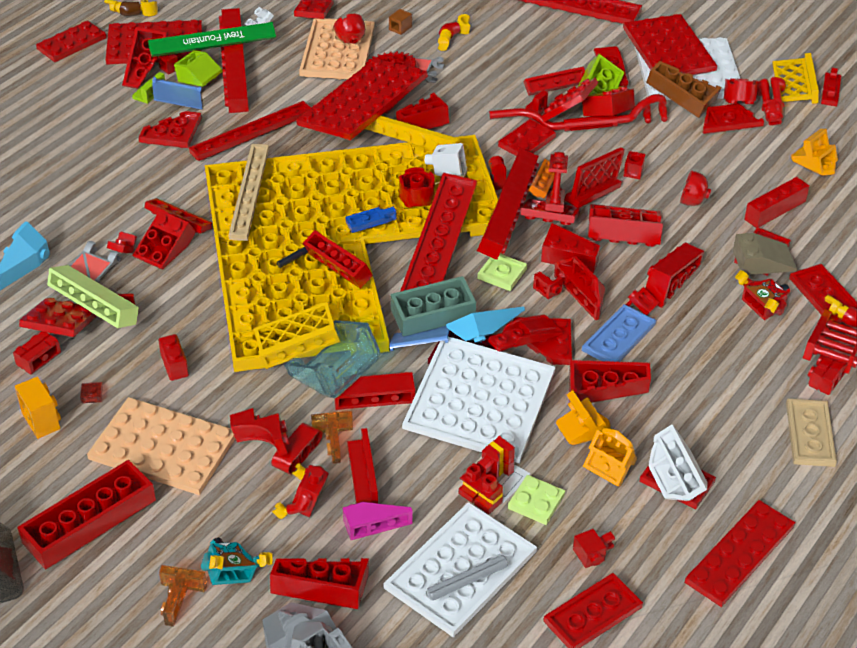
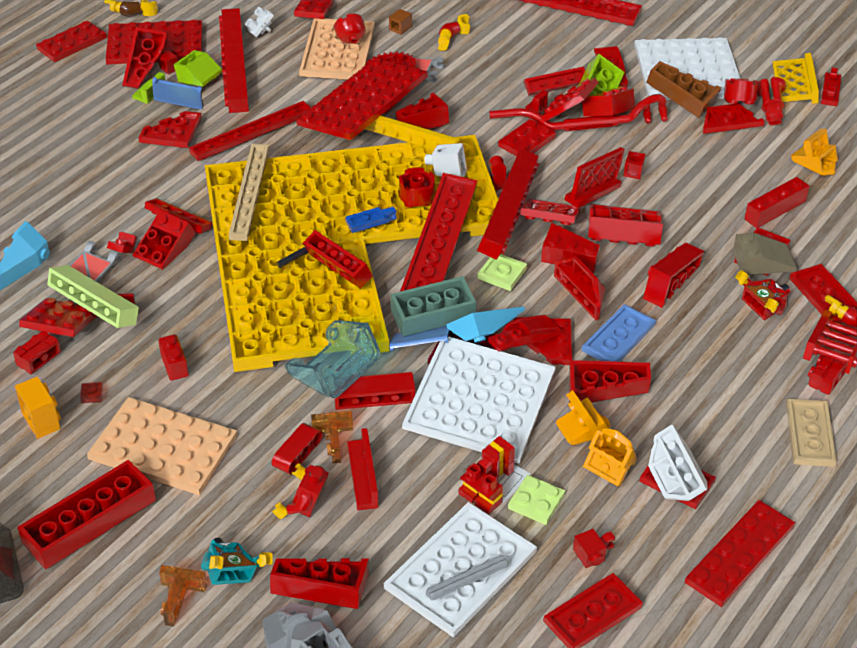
green tile [148,22,276,57] -> none
red arch [230,408,290,456] -> none
yellow fence [254,302,340,369] -> none
dark pink slope [342,502,413,540] -> none
orange plate [528,159,554,199] -> none
red bracket [533,271,563,300] -> none
red fence [545,152,568,212] -> none
red plate [623,14,717,75] -> none
red bracket [625,287,659,315] -> none
red cylinder [680,170,711,206] -> none

